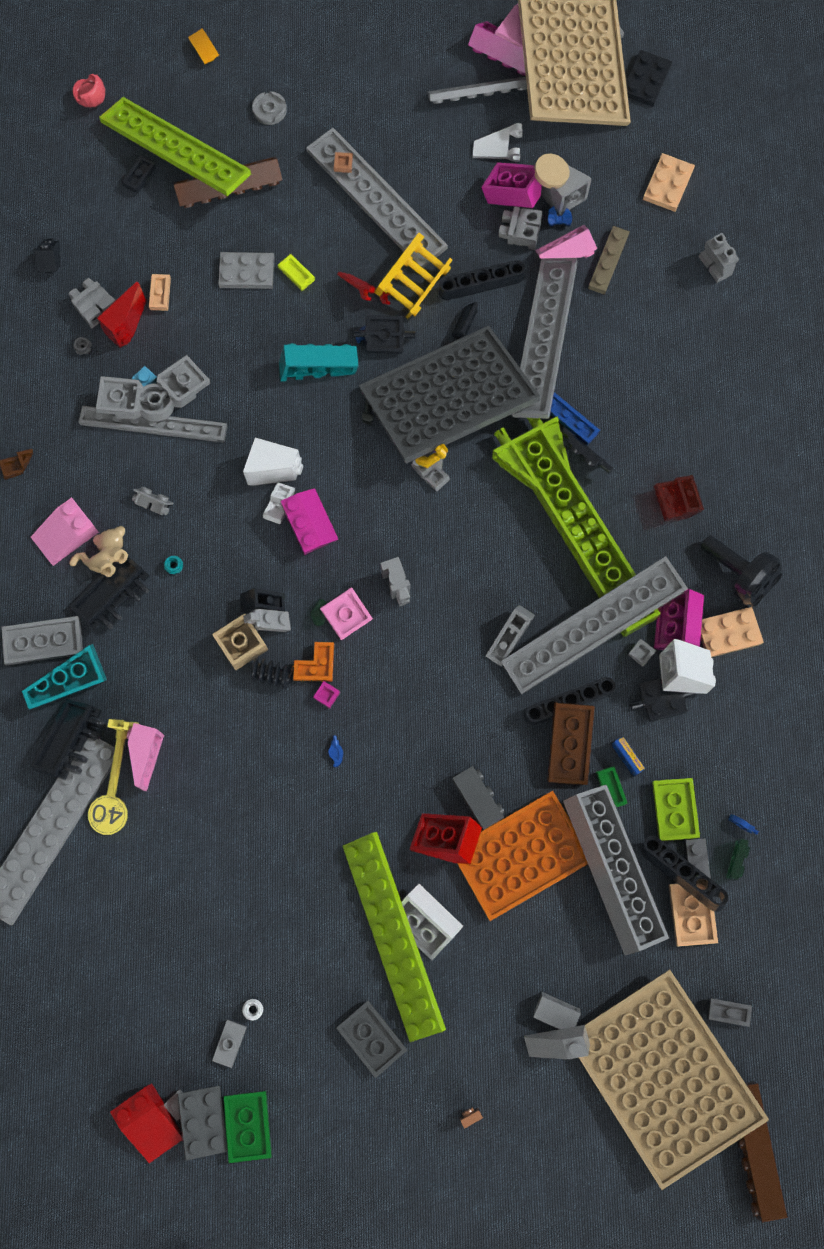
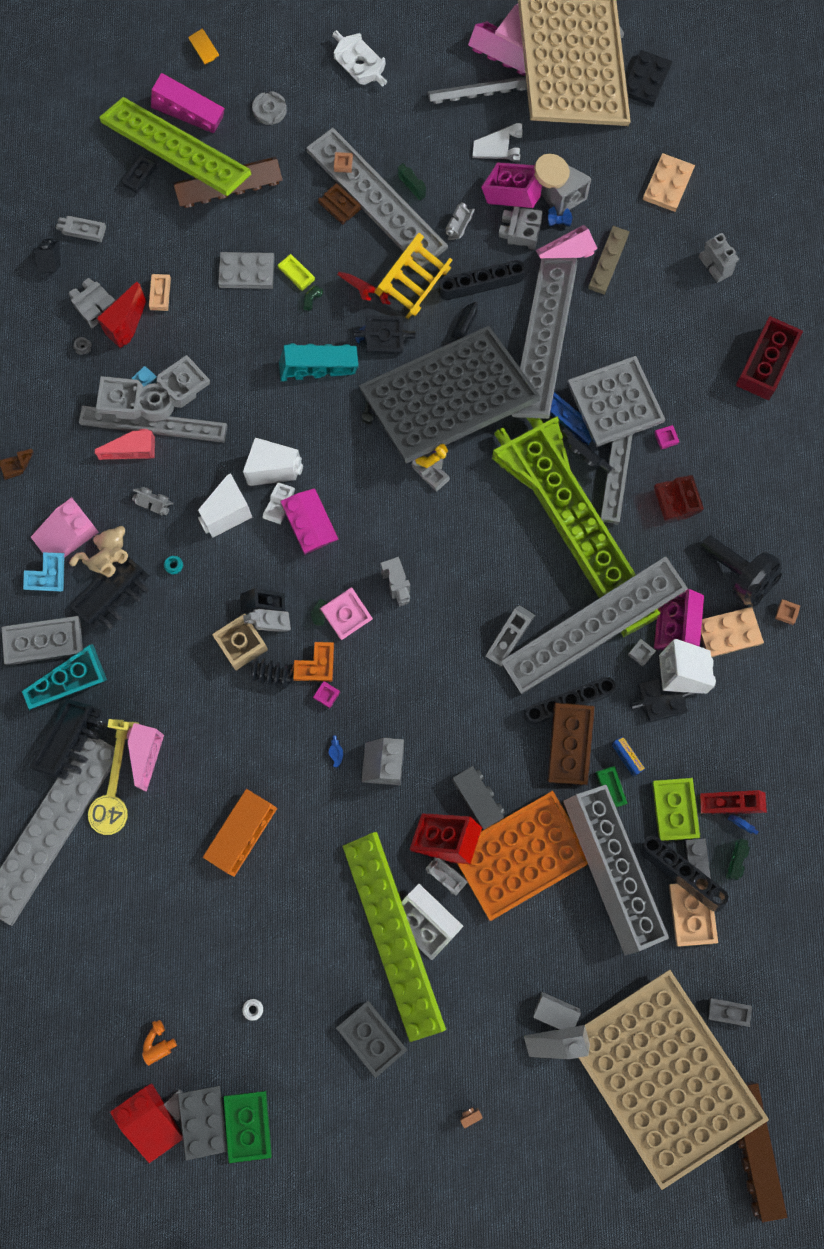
coral piece [72,74,105,108] -> none
light grey plate [212,1020,247,1068] -> none
none -> medium azure plate [23,552,64,591]
none -> light grey hinge [56,216,106,242]
none -> coral slope [95,429,155,460]
none -> orange plant [142,1020,177,1066]
none -> dark pink wedge [151,73,225,133]
none -> white slope [198,473,252,538]
none -> orange brick [203,789,277,877]
none -> clear green arm [303,286,323,311]
none -> reddish brown plate [318,183,361,225]
none -> white plate [332,31,387,87]
none -> light grey slope [361,738,404,786]
none -> clear green plate [398,163,426,201]
none -> light grey hinge [426,858,468,896]
none -> light grey hinge [446,202,475,240]
none -> light grey plate [567,356,665,447]
none -> light grey plate [600,434,633,524]
none -> dark pink plate [654,425,679,449]
none -> red slope [700,790,767,814]
none -> dark red brick [735,316,803,401]
none -> nougat plate [775,599,800,625]

